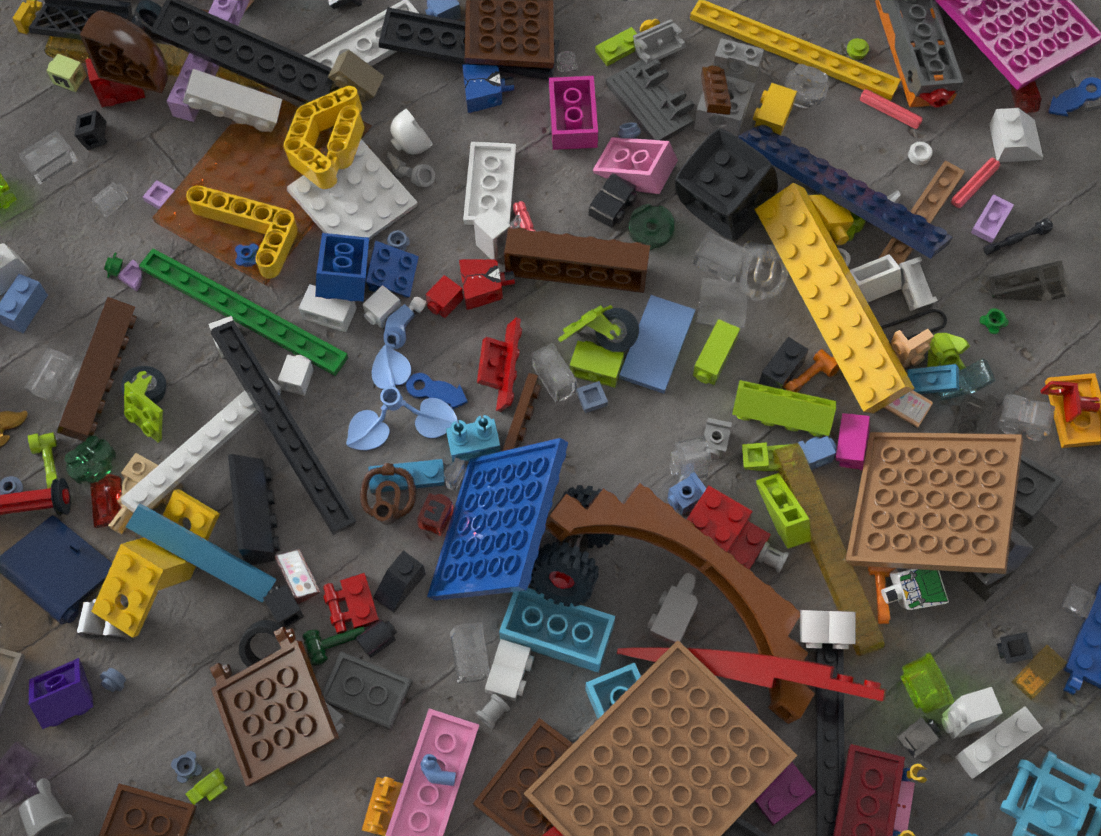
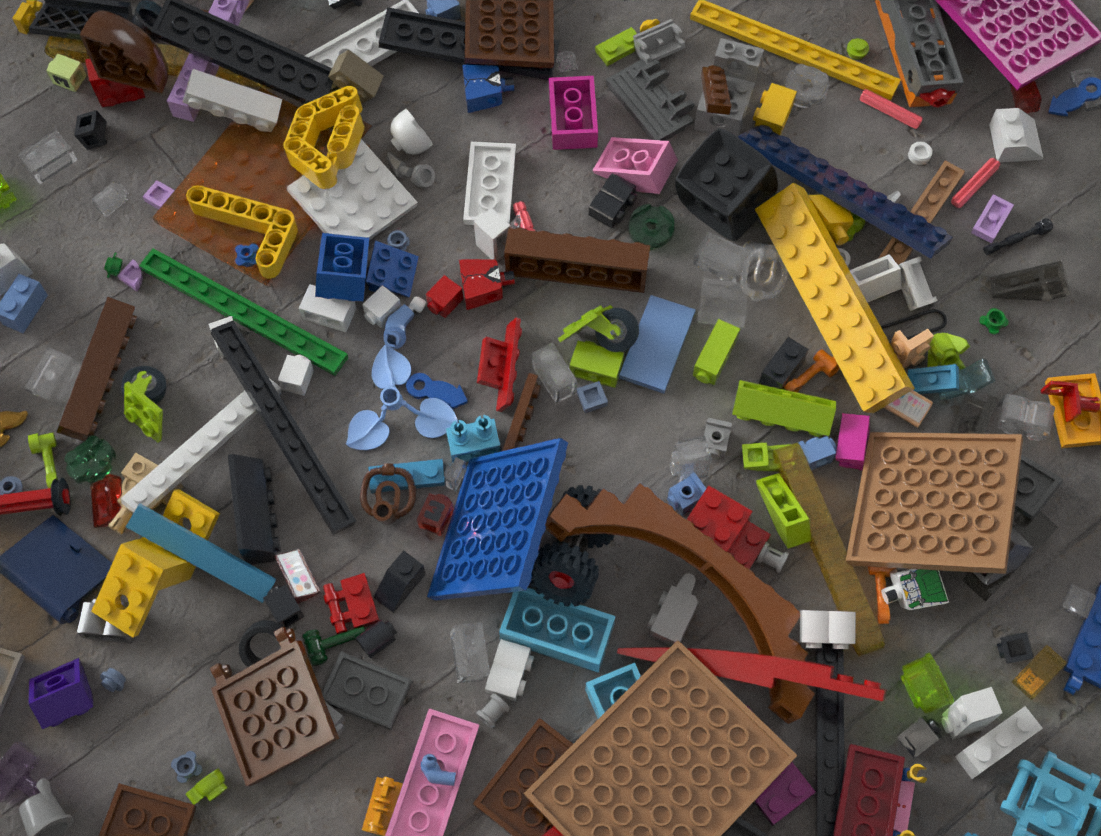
sand blue plate [618,122,641,139] -> none

